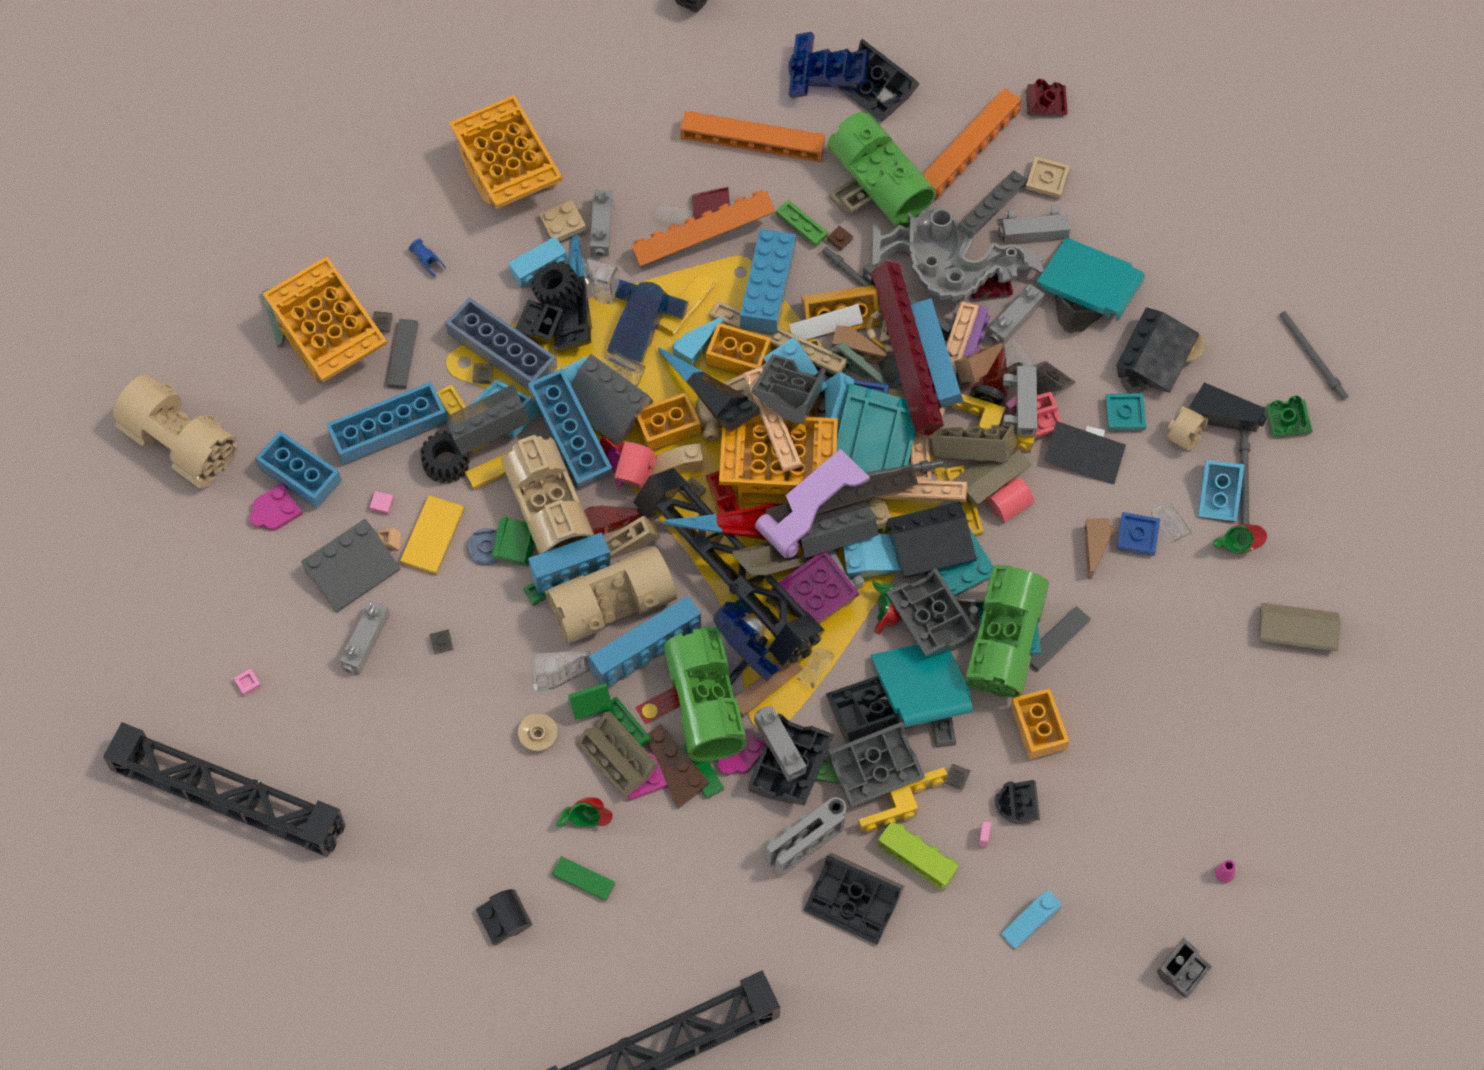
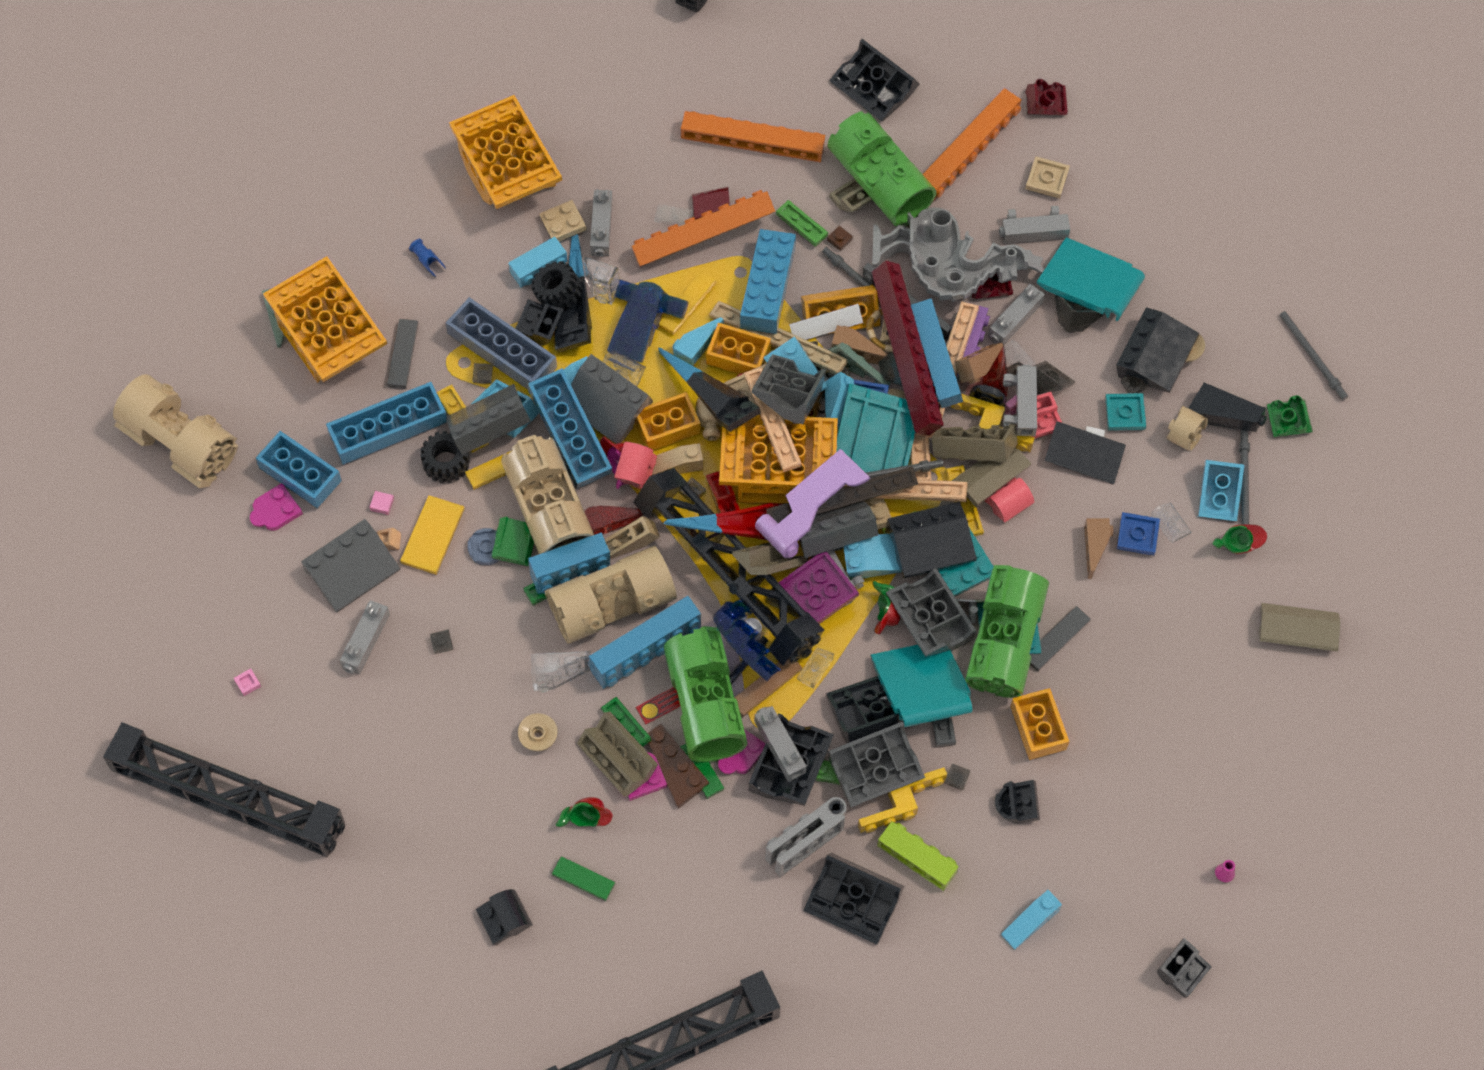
clear smoke plate [372,311,393,333] -> none
green slope [568,683,613,720] -> none
clear blue slope [788,32,870,98] -> none
dark grey plate [957,170,1028,238] -> none
bright pink tile [978,821,991,848] -> none

